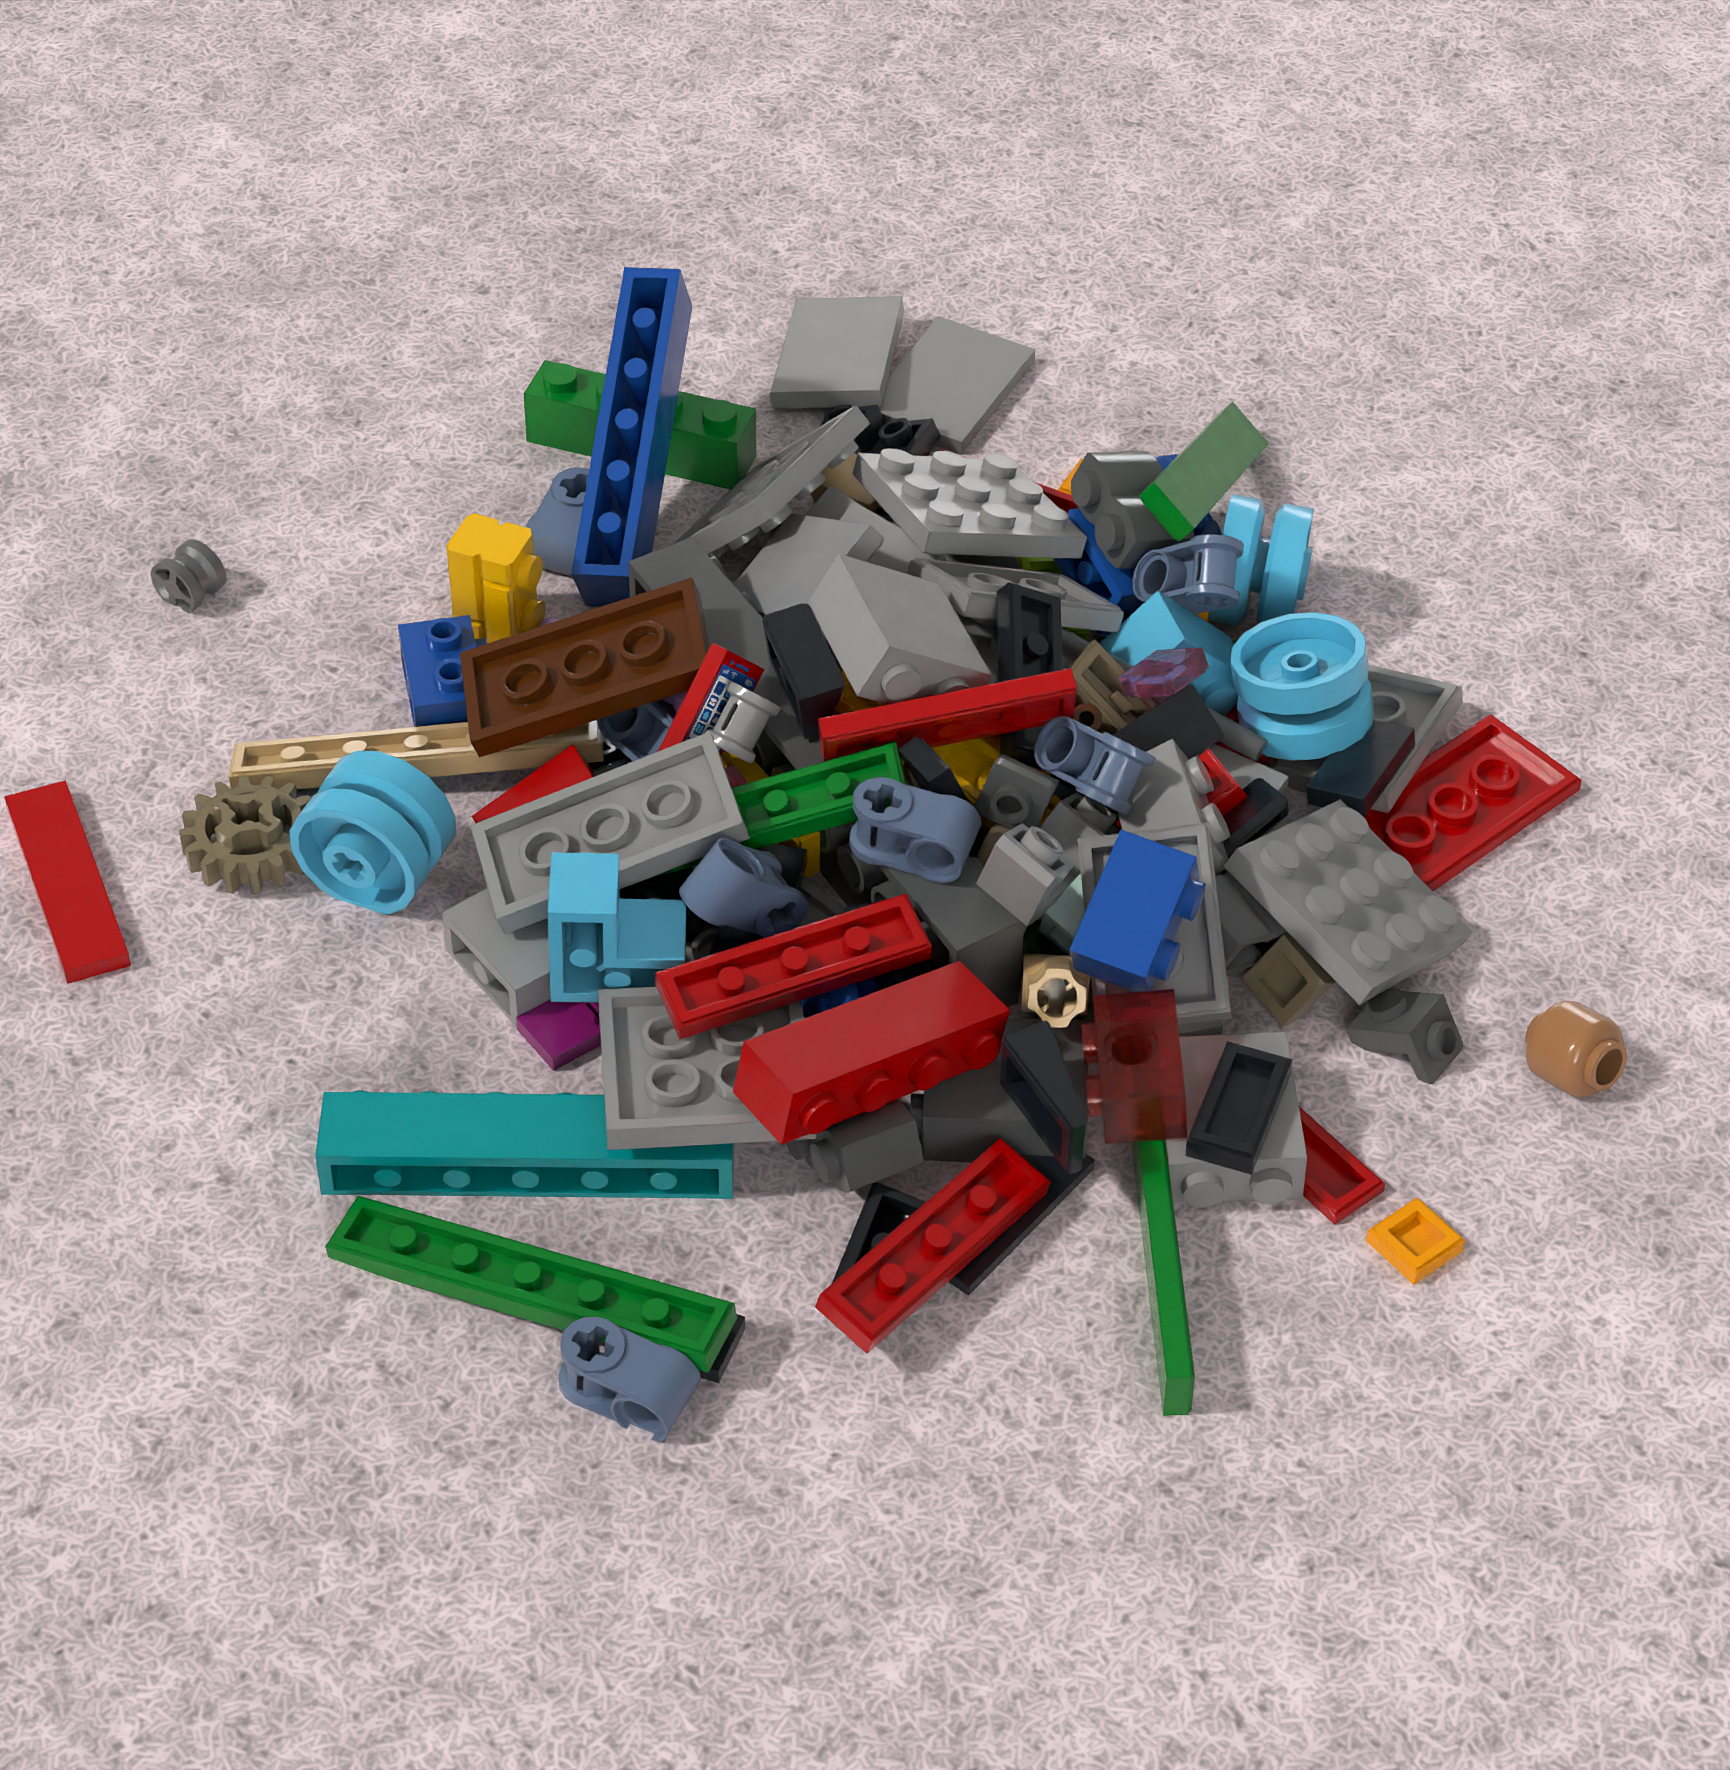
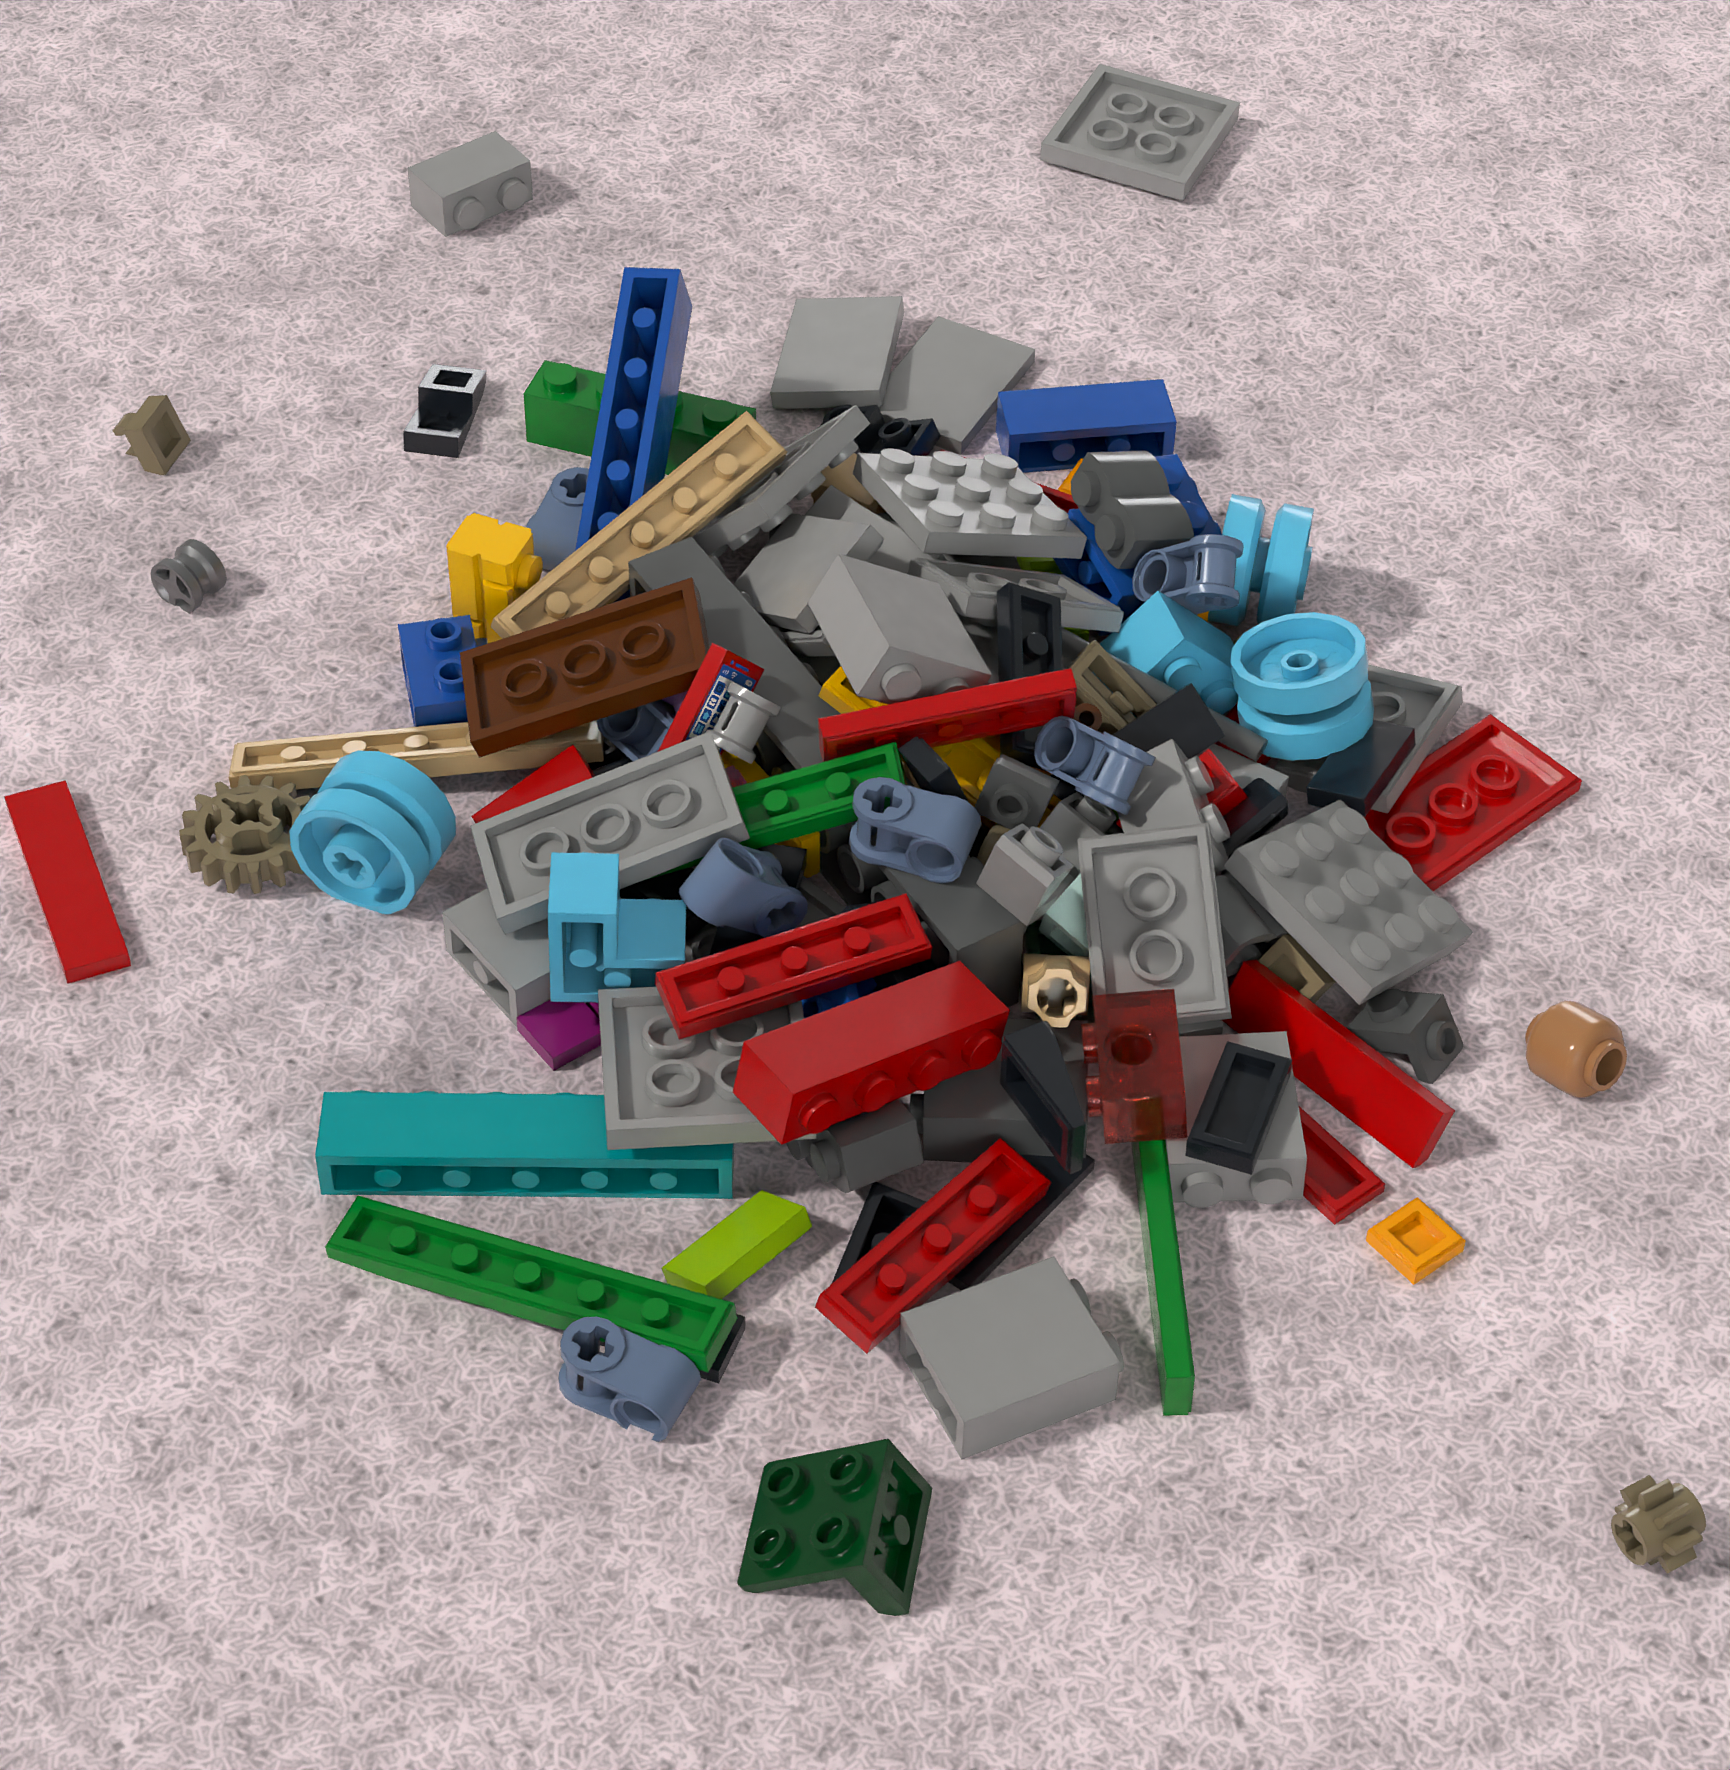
black slope [762,603,845,743] -> none
blue brick [1069,829,1206,998] -> none
clear pink tile [1119,647,1209,698] -> none
green tile [1139,401,1269,541] -> none
none -> dark tan tile [112,395,191,475]
none -> black slope [403,364,486,458]
none -> light grey brick [408,131,533,237]
none -> tan tile [491,411,787,639]
none -> lime tile [661,1190,812,1299]
none -> dark green bracket [737,1439,933,1616]
none -> light grey brick [899,1256,1124,1460]
none -> blue brick [996,379,1177,473]
none -> light grey plate [1040,64,1240,201]
none -> red tile [1222,960,1455,1168]
none -> dark tan gear [1611,1475,1706,1574]

